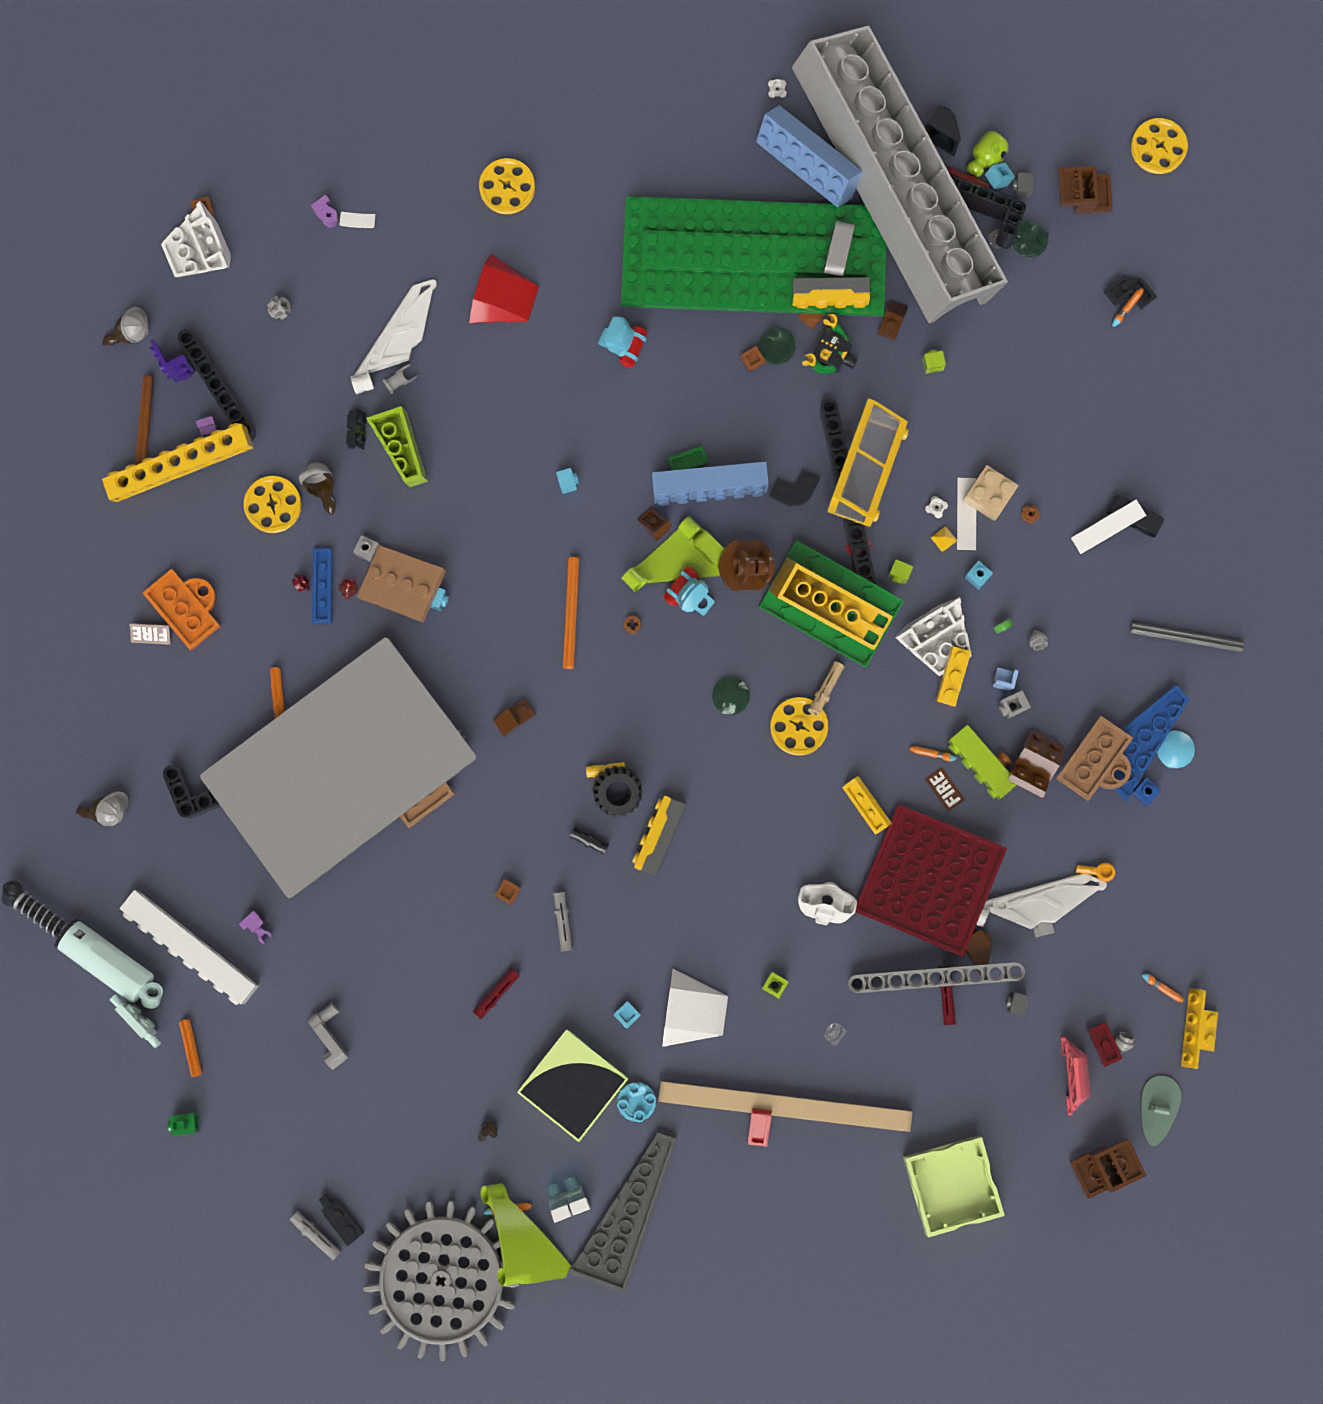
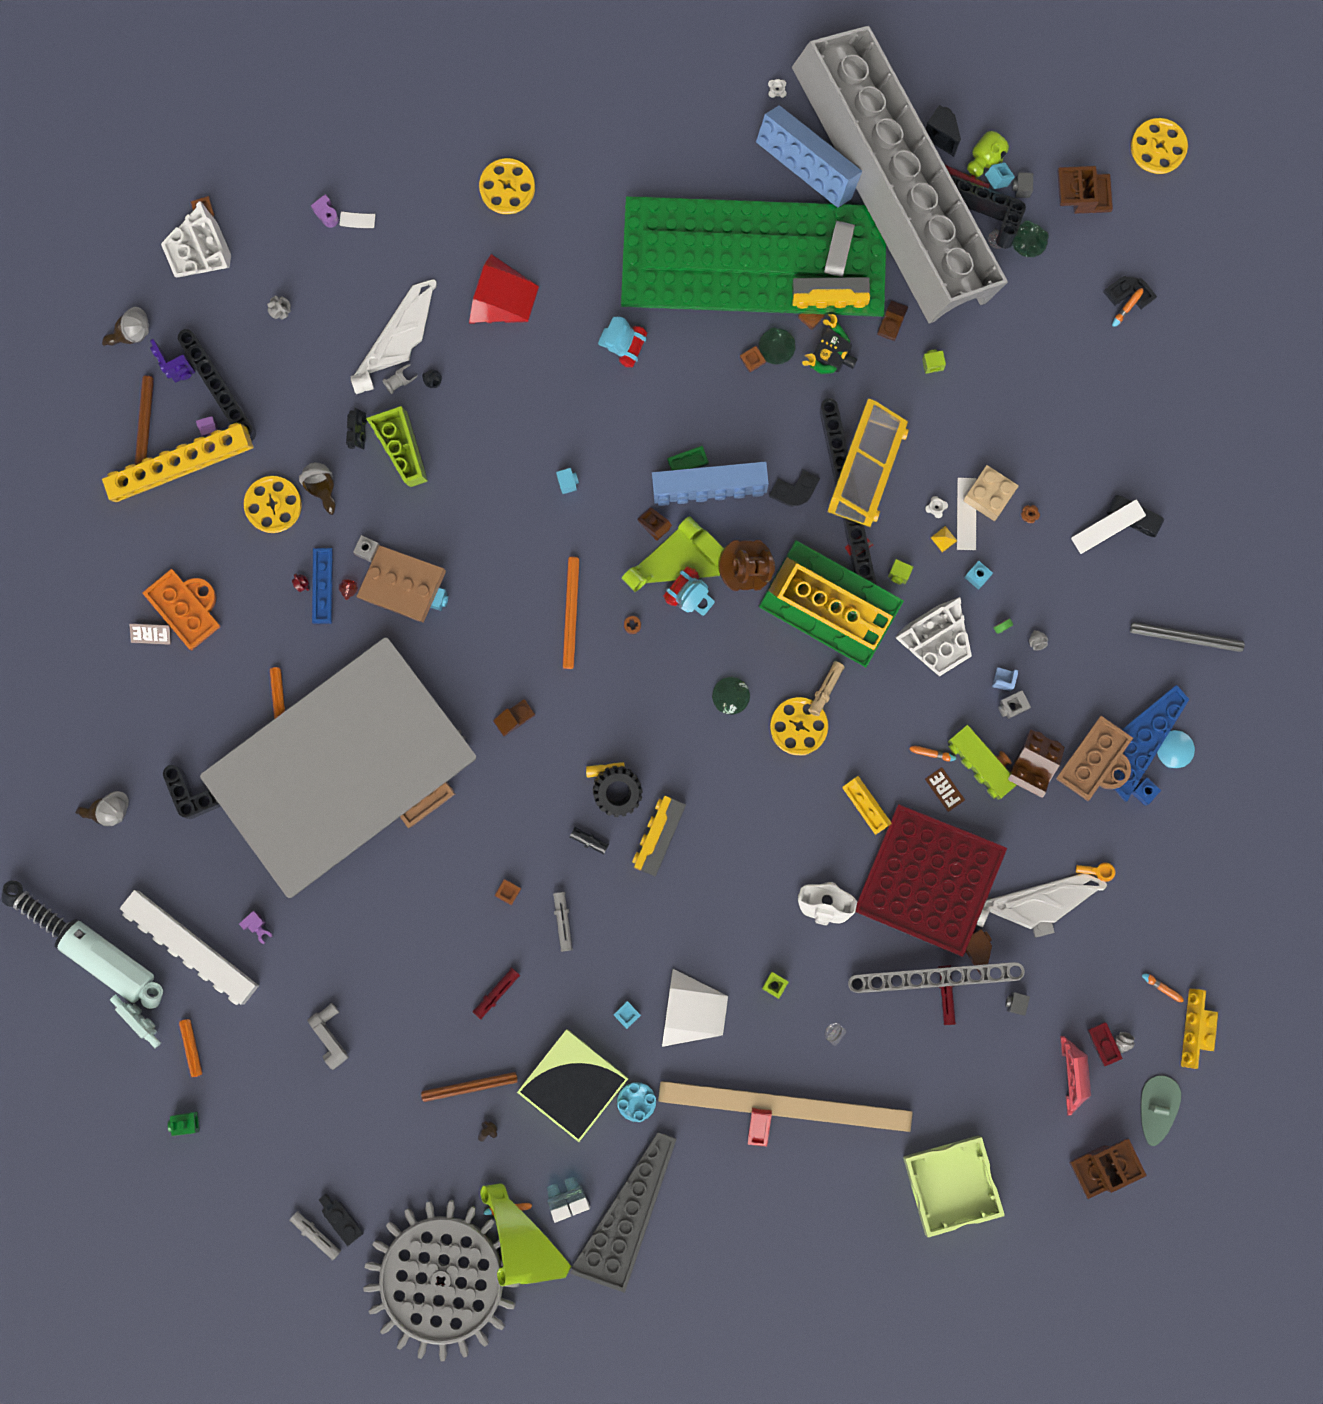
yellow plate [935,646,971,706] -> none
none -> dark orange axle [421,1072,518,1102]
none -> black plate [422,369,442,388]

